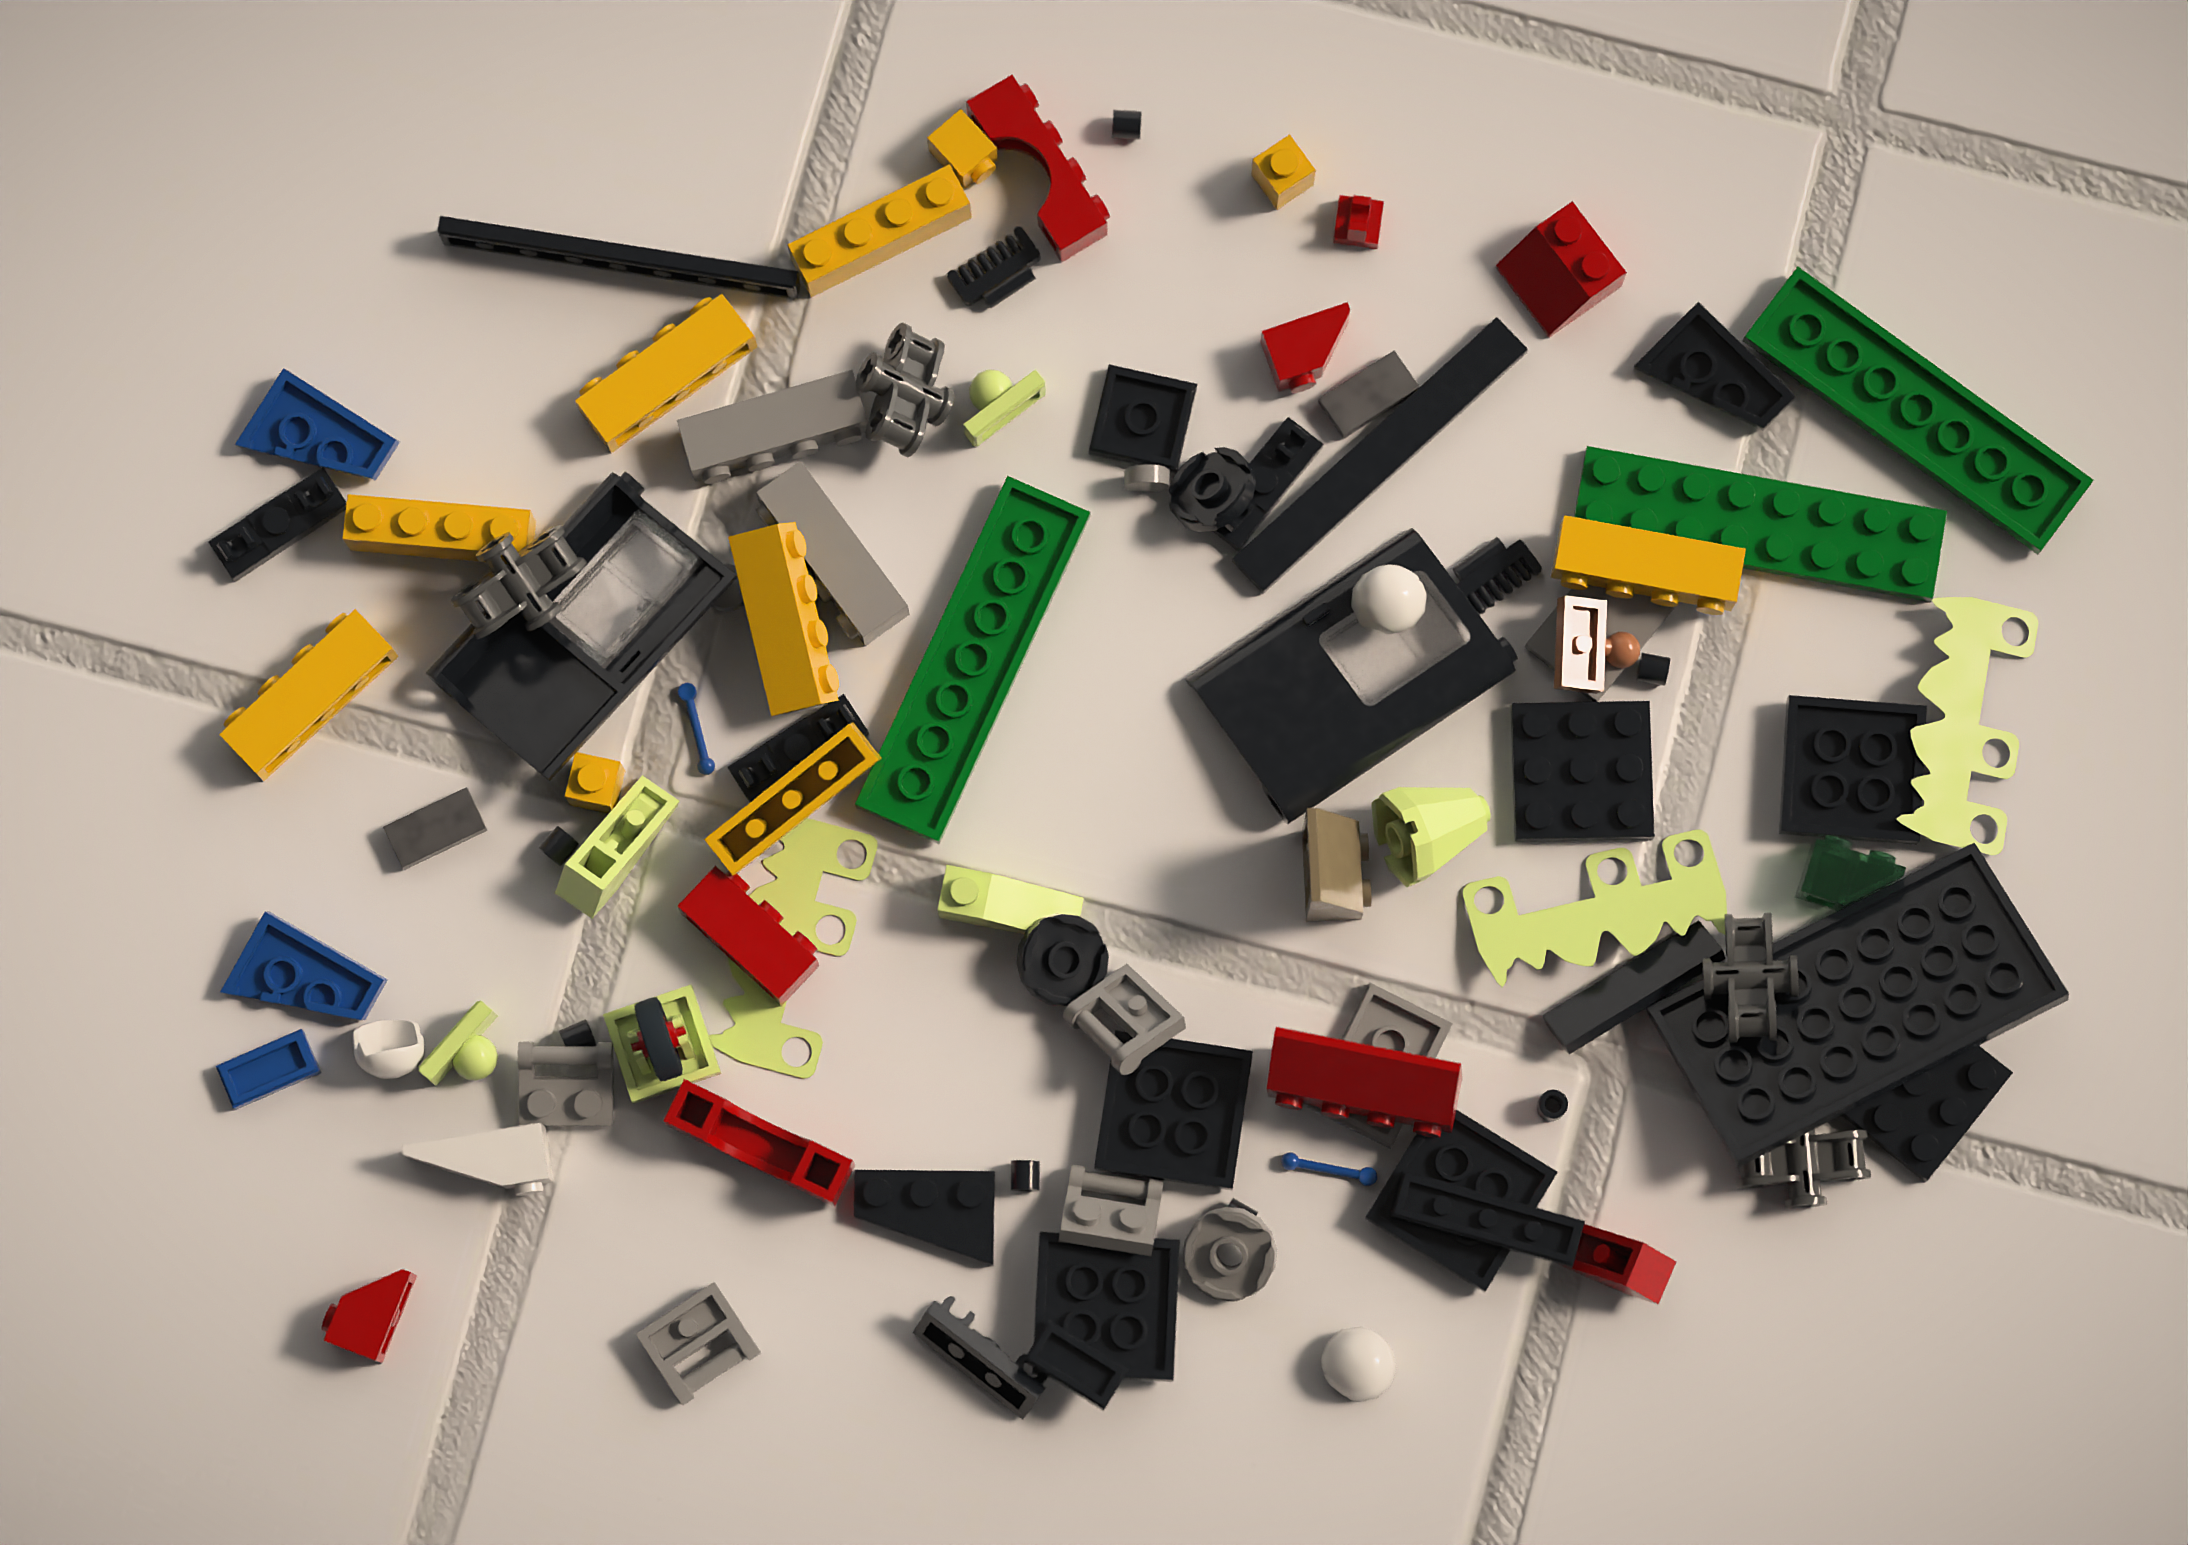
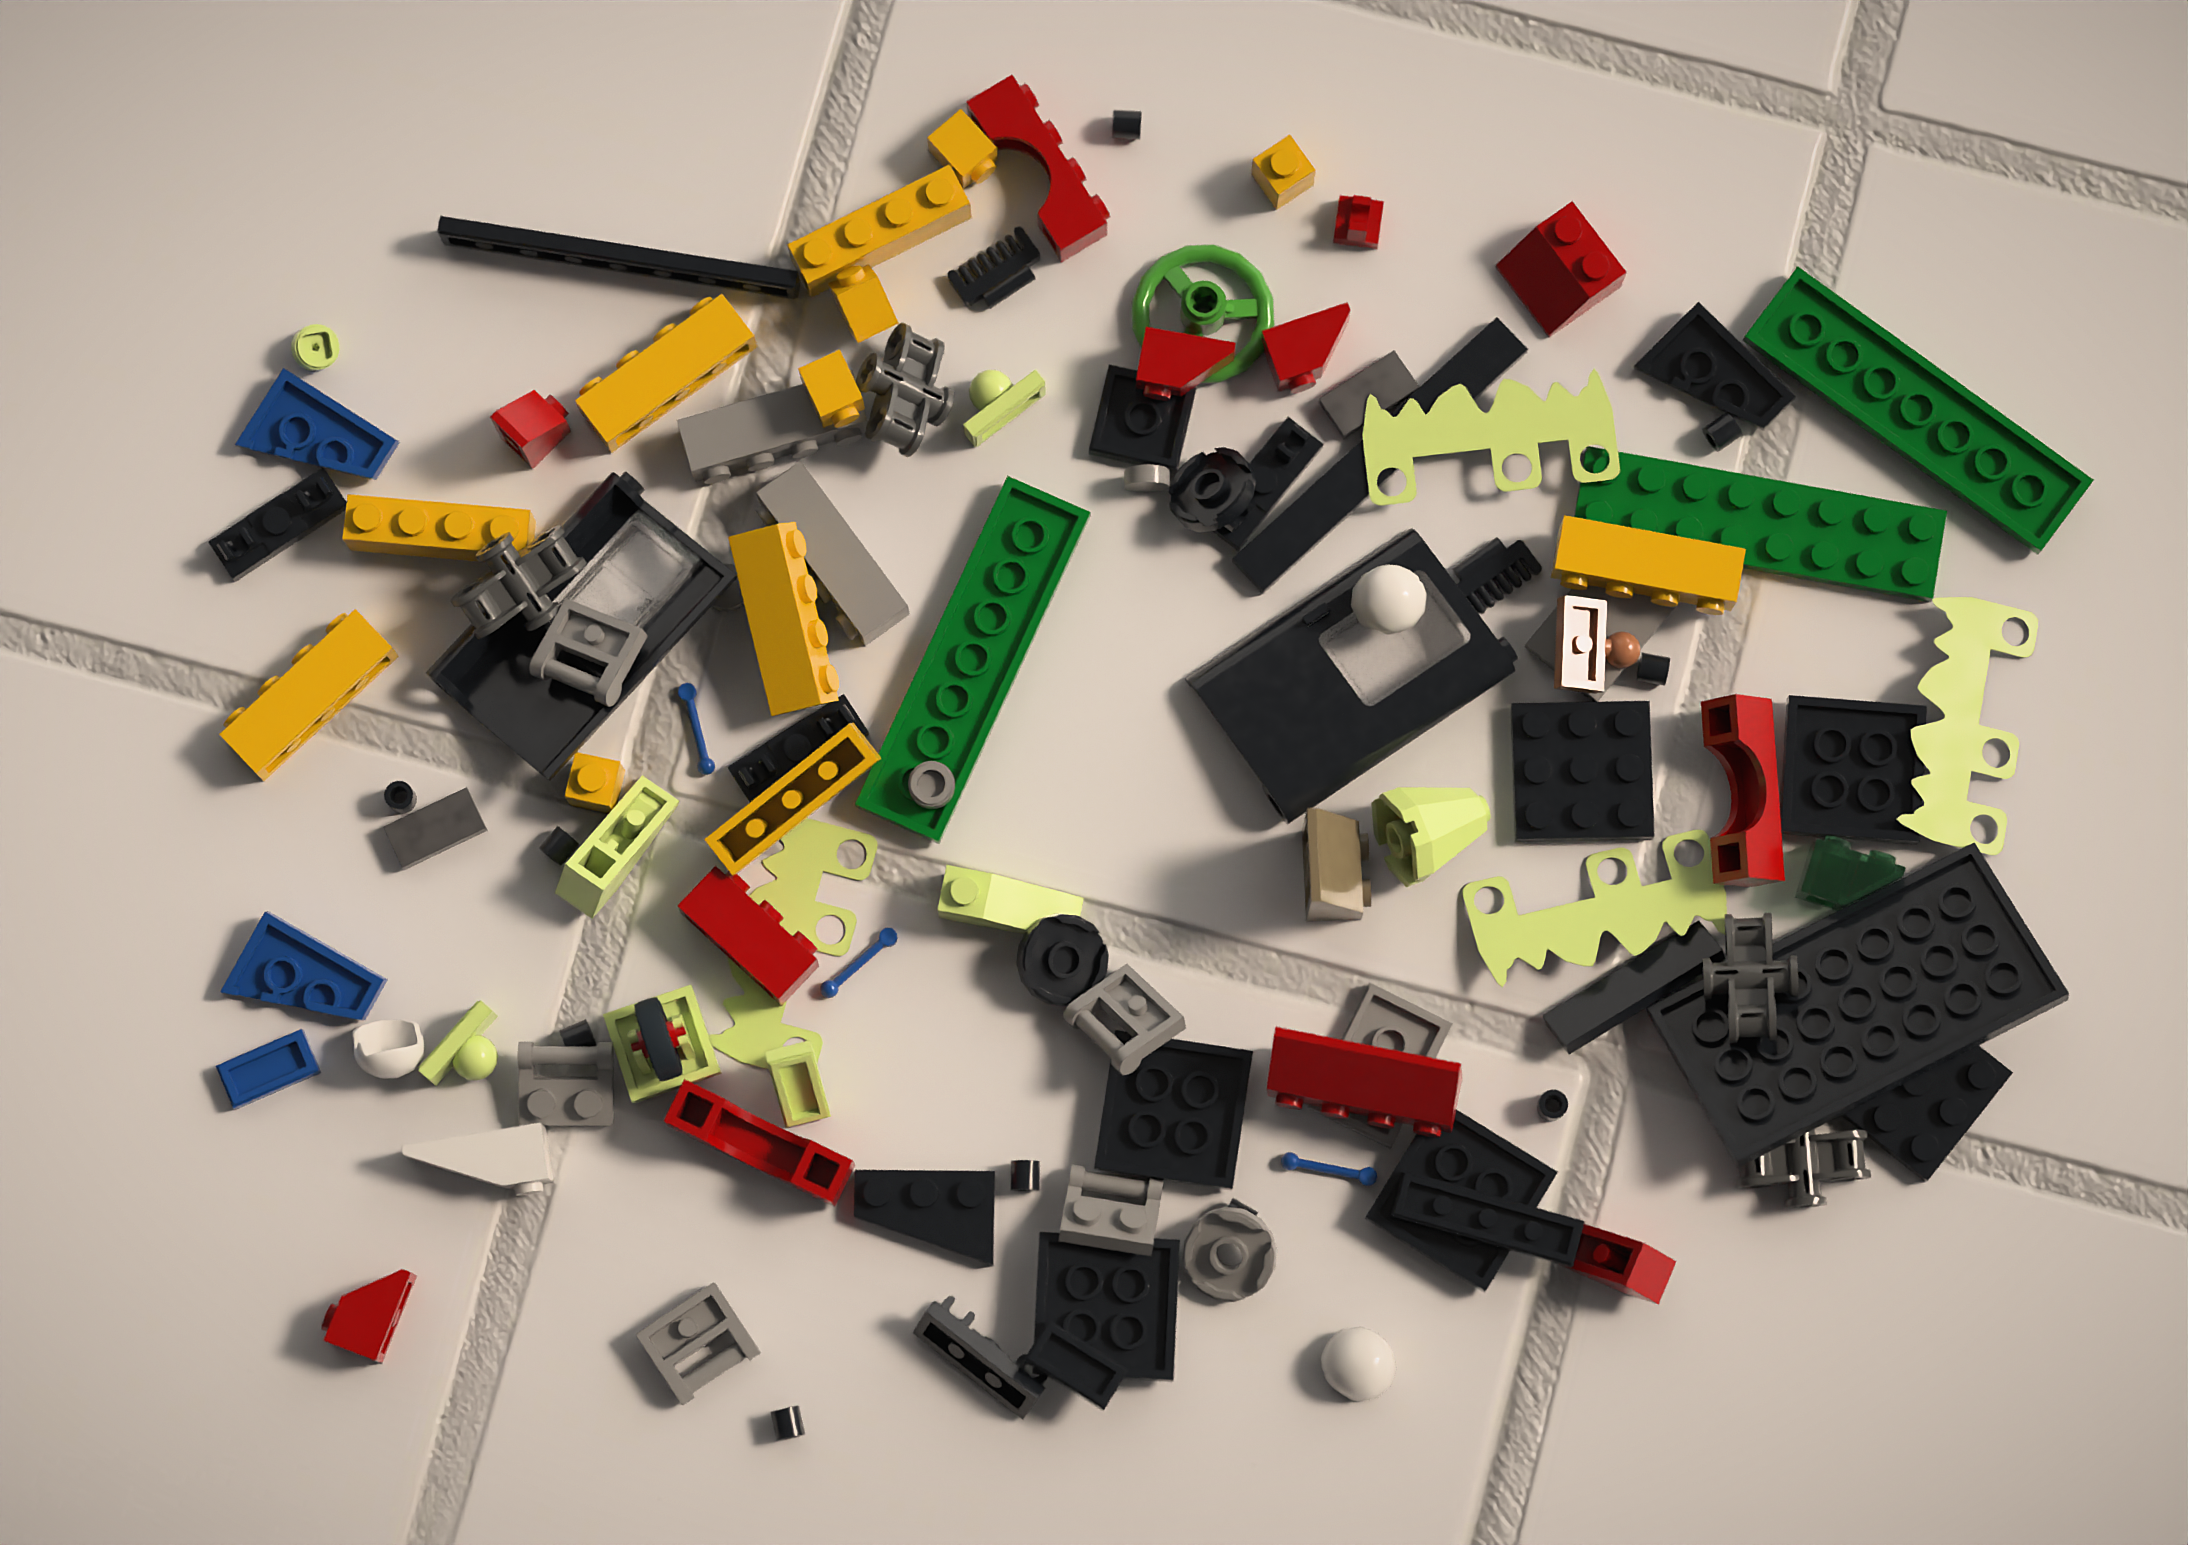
none -> yellowish green tile [291,324,339,371]
none -> black piece [384,781,417,814]
none -> red slope [490,390,571,469]
none -> light grey plate [529,598,648,707]
none -> yellowish green tile [765,1040,831,1128]
none -> black piece [770,1406,805,1441]
none -> yellow brick [798,349,865,428]
none -> blue hinge [820,928,898,998]
none -> yellow brick [828,264,899,343]
none -> light grey tile [908,761,955,809]
none -> bright green piece [1131,244,1274,383]
none -> red slope [1136,327,1236,400]
none -> yellowish green piece [1362,369,1620,505]
none -> red arch [1701,694,1785,887]
none -> black piece [1702,412,1742,452]

